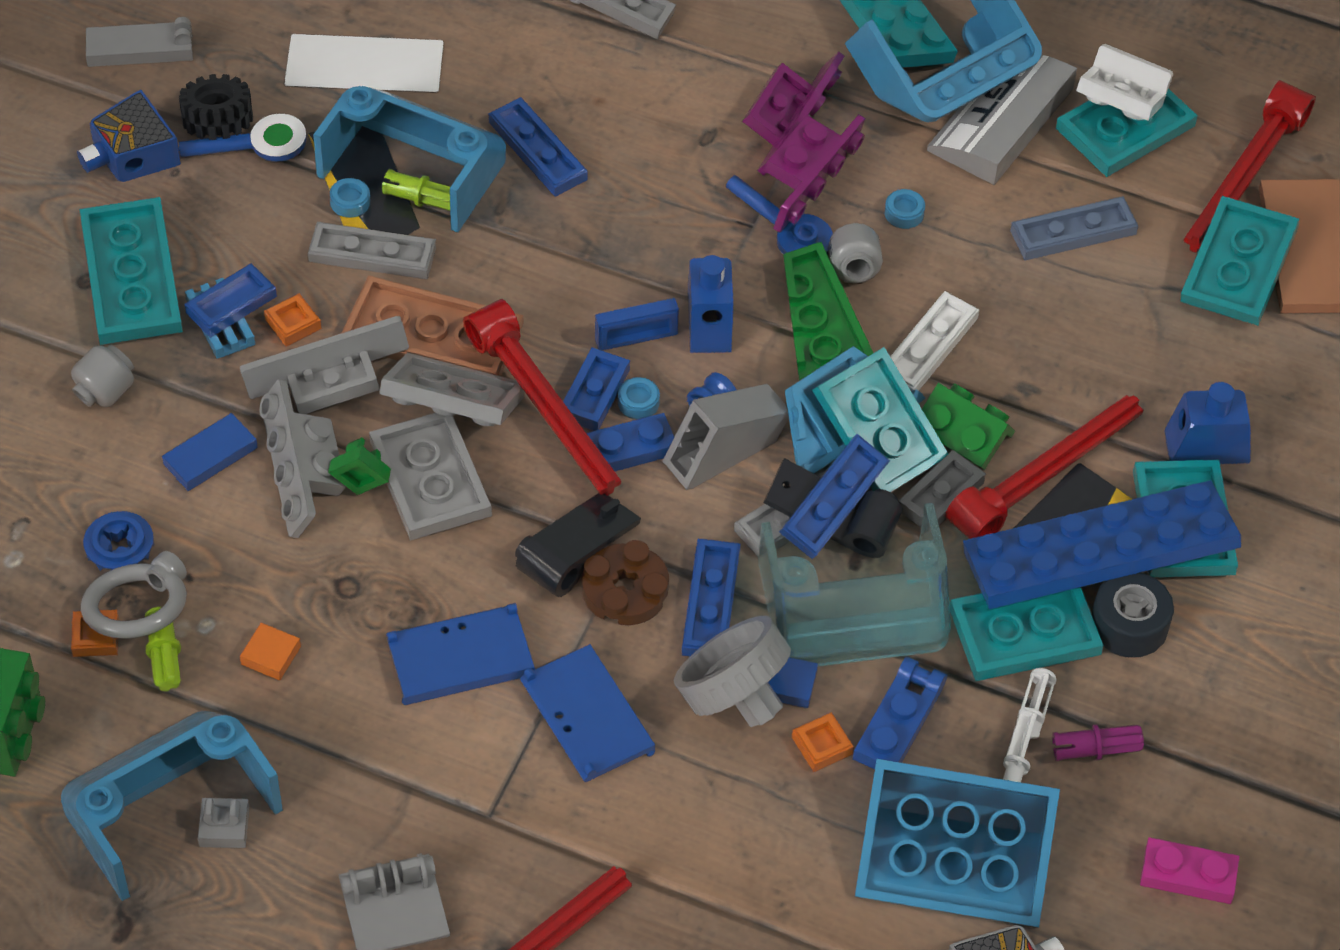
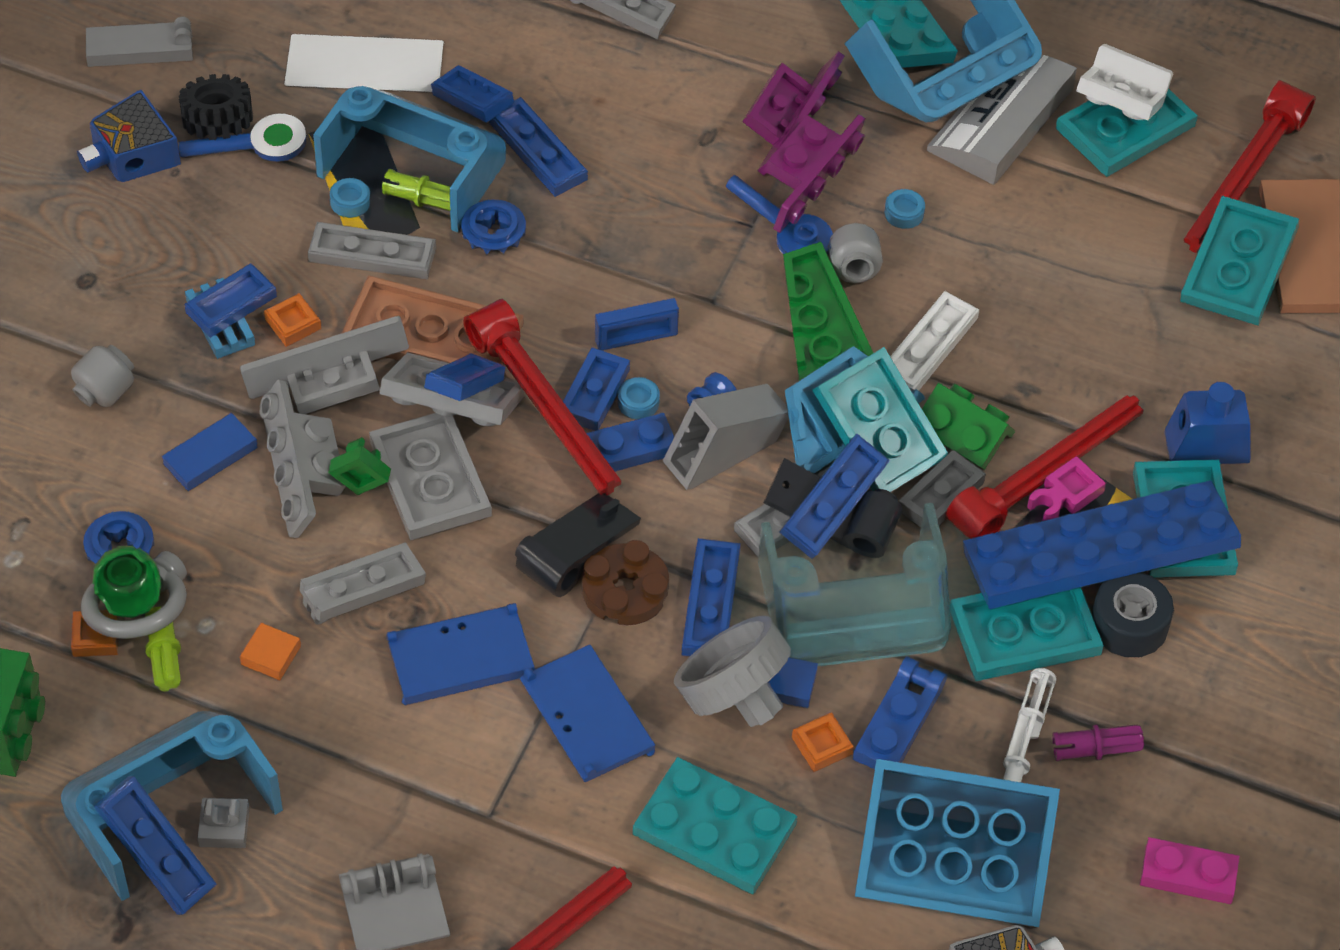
teal plate [79,197,183,345] -> none
blue torso [687,255,733,353] -> none
sand blue tile [1010,196,1138,261] -> none
none -> green hair [92,546,161,618]
none -> blue tile [93,776,217,915]
none -> light grey hinge [299,542,426,624]
none -> blue tile [424,353,506,401]
none -> blue plate [431,65,514,123]
none -> blue gear [461,200,526,255]
none -> teal plate [633,757,797,895]
none -> dark pink plate [1027,456,1106,521]

